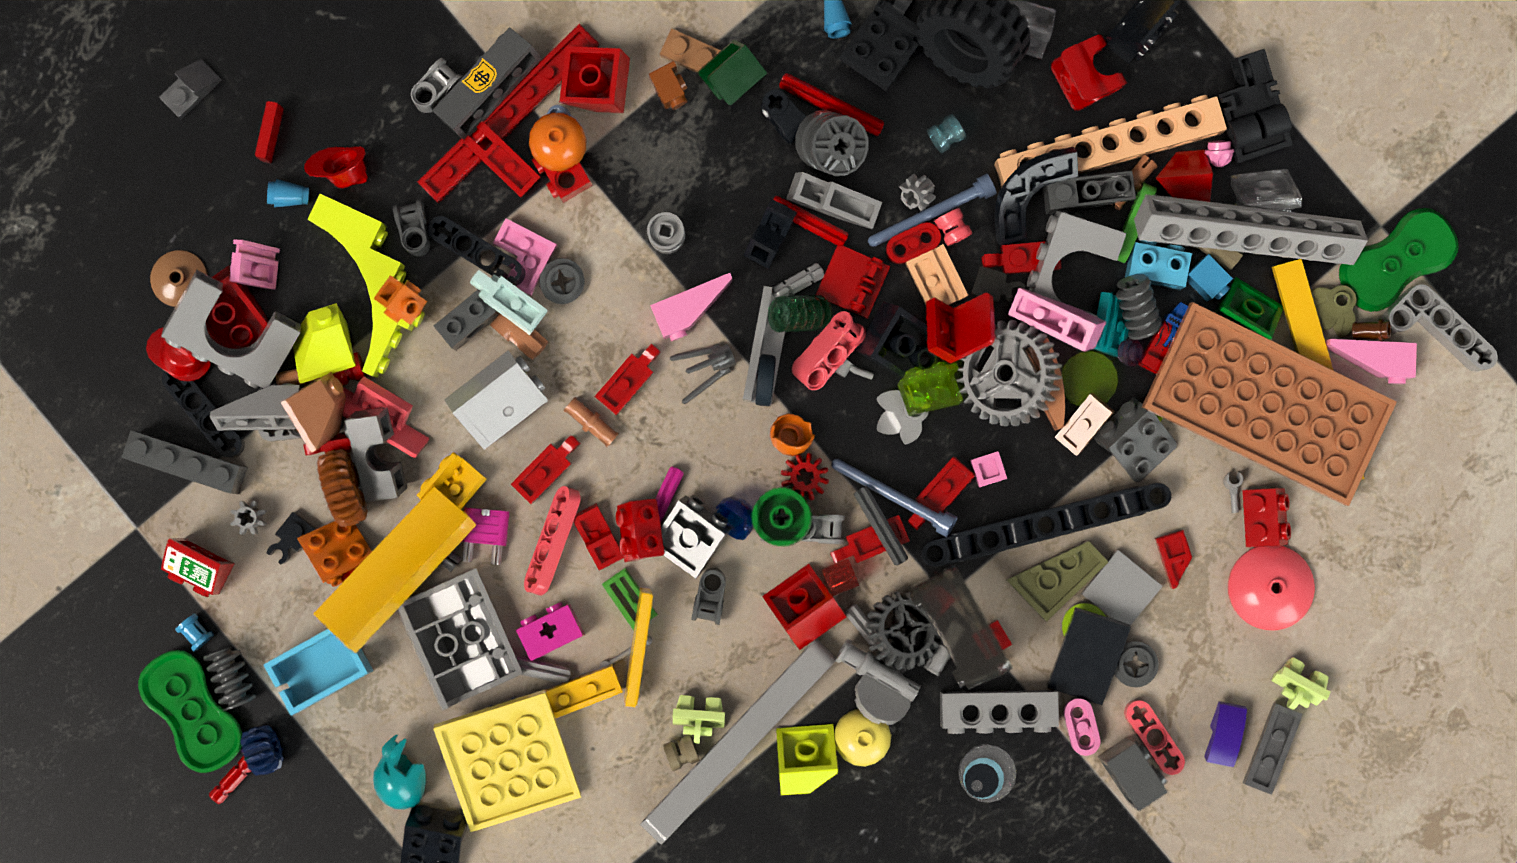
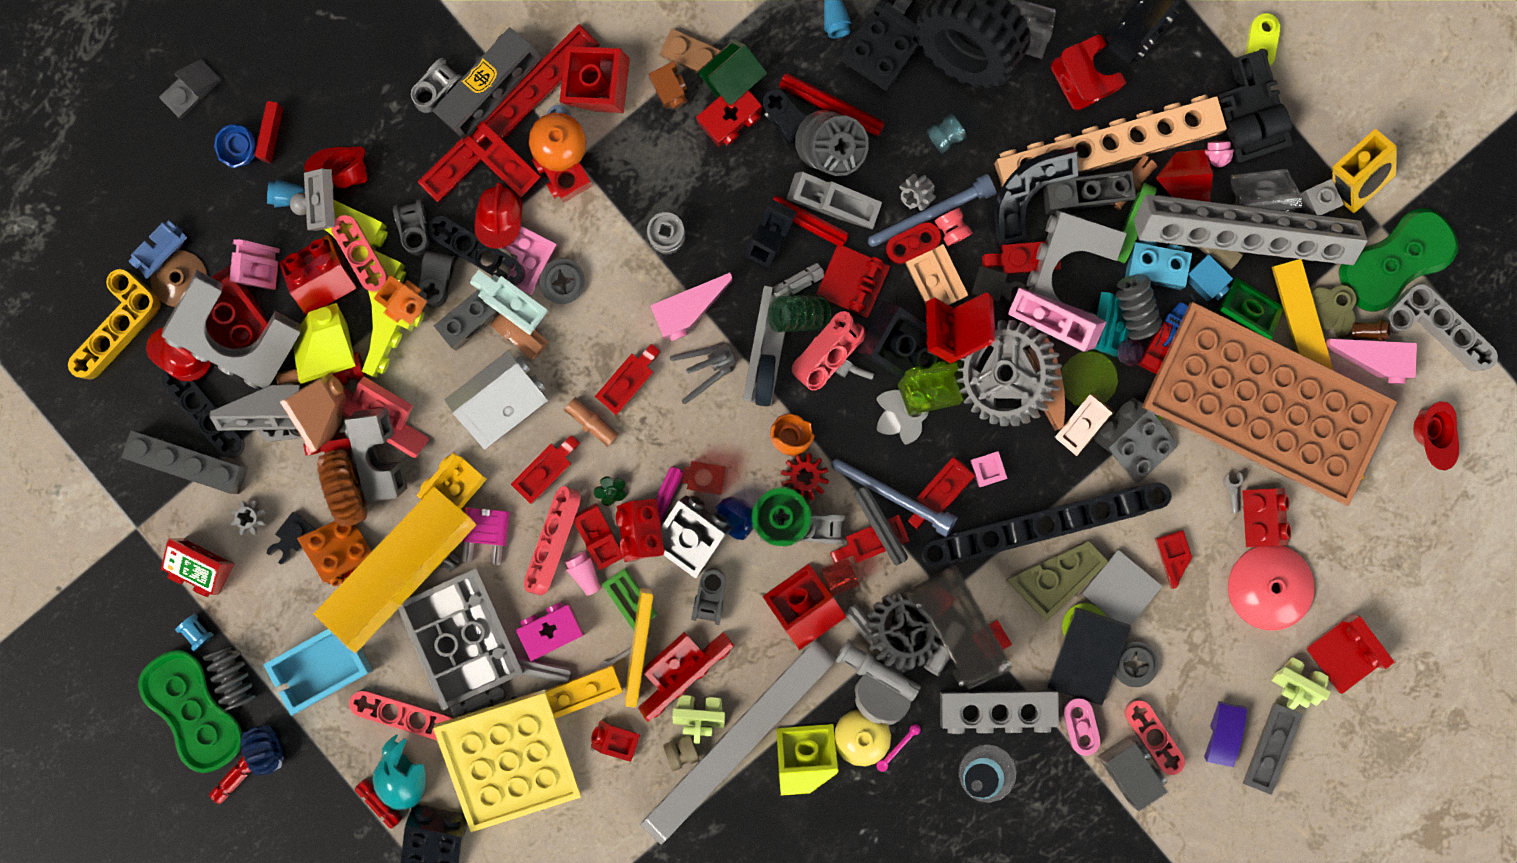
none -> yellow beam [68,269,161,379]
none -> medium blue hinge [129,220,187,279]
none -> blue hair [214,124,257,168]
none -> red slope [279,235,356,316]
none -> light grey plate [290,169,335,231]
none -> coral beam [332,215,388,293]
none -> coral beam [349,690,454,741]
none -> red axle [355,779,402,829]
none -> dark grey piece [418,250,455,308]
none -> dark grey axle [450,684,506,718]
none -> red piece [475,182,523,249]
none -> bright pink cone [565,551,601,596]
none -> red bracket [591,720,640,762]
none -> dark green plant [593,476,626,506]
none -> red bracket [638,632,734,722]
none -> clear red brick [682,461,726,495]
none -> red brick [696,90,762,147]
none -> dark pink hinge [876,724,921,772]
none -> neon yellow plate [1245,13,1280,66]
none -> light grey brick [1298,179,1344,216]
none -> red bracket [1306,614,1395,694]
none -> yellow brick [1332,128,1397,213]
none -> red piece [1413,401,1459,471]

